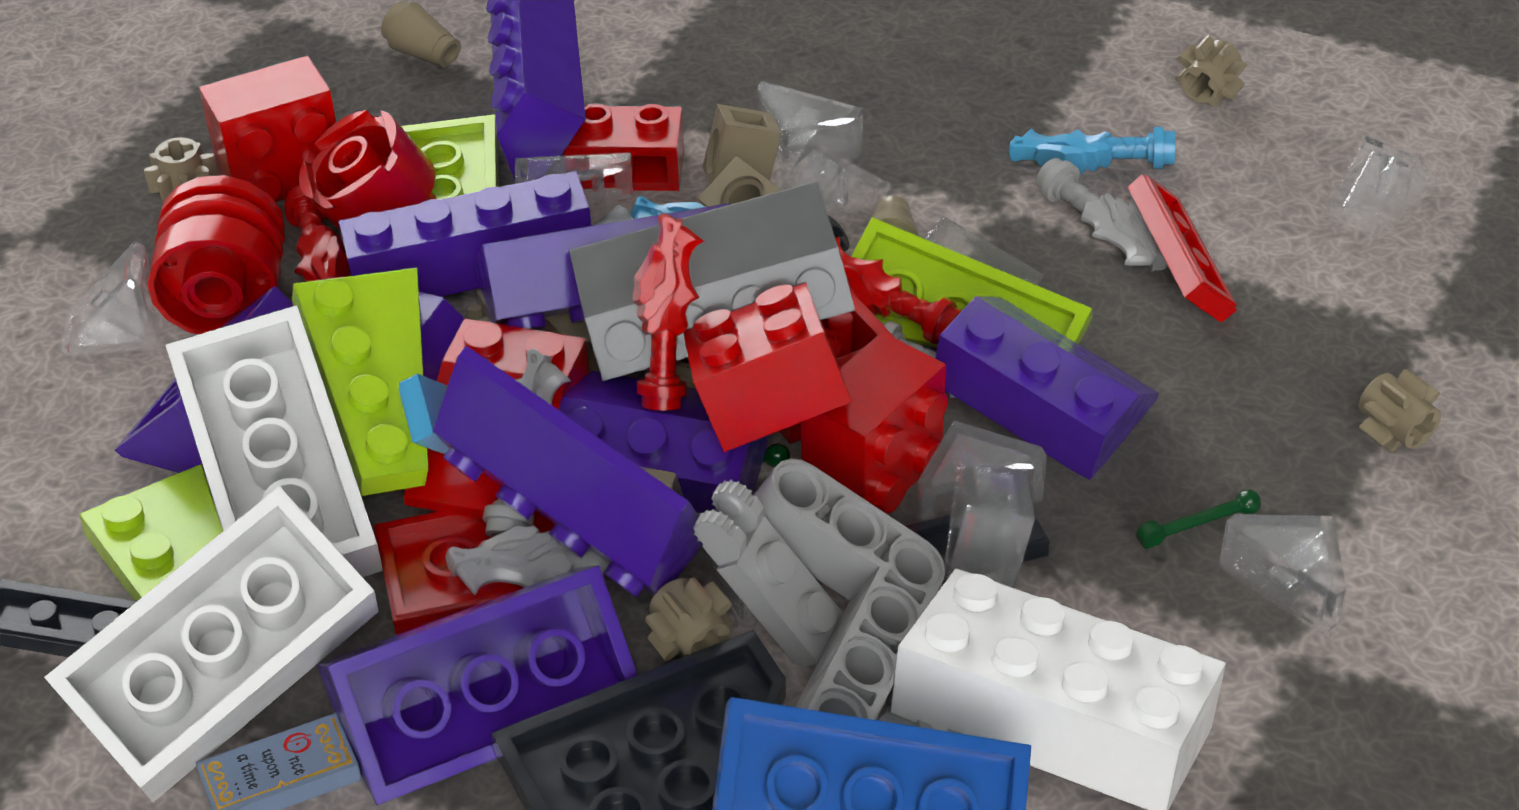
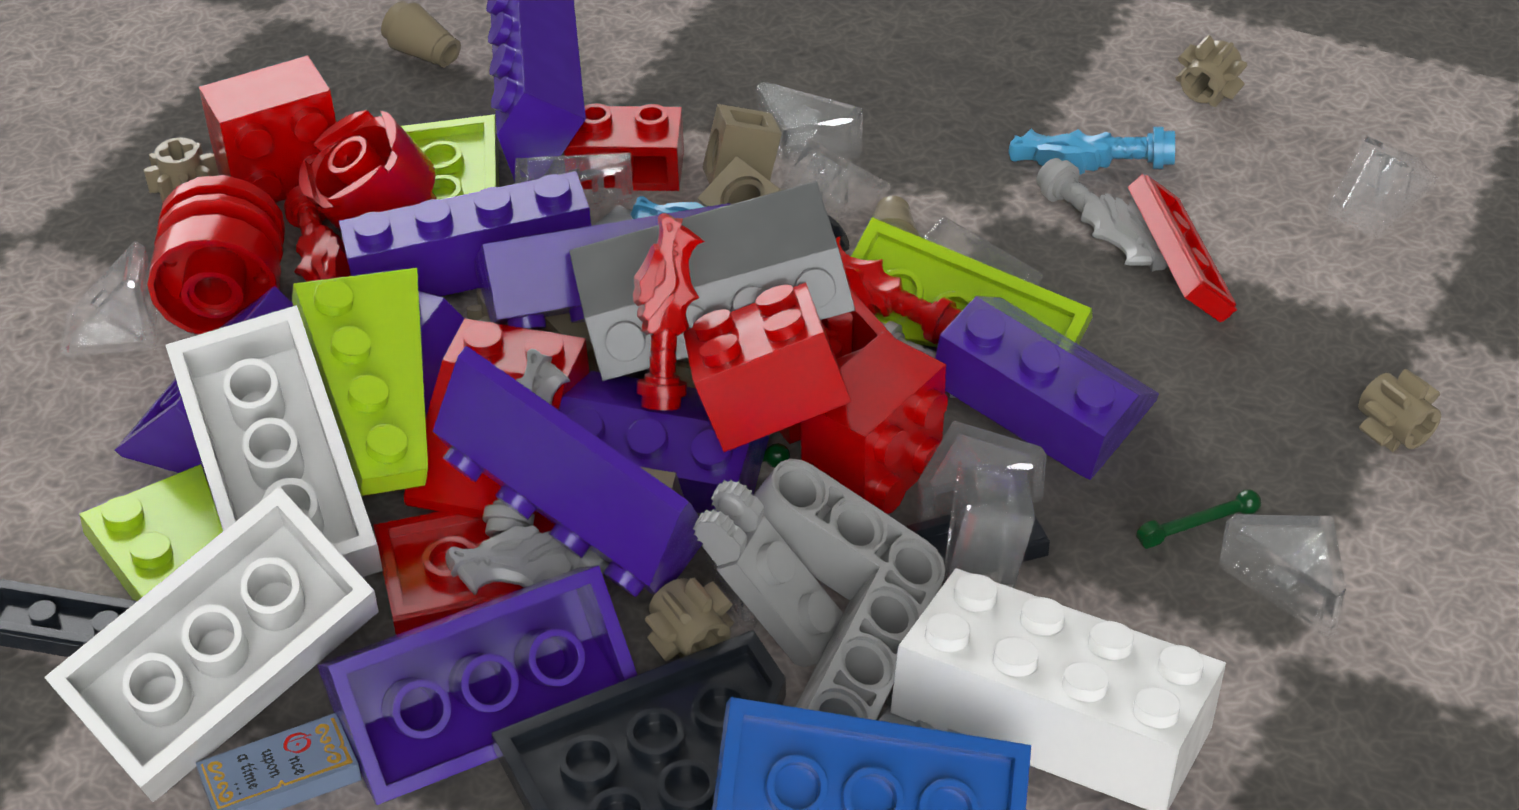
dark azure tile [398,374,449,454] -> none

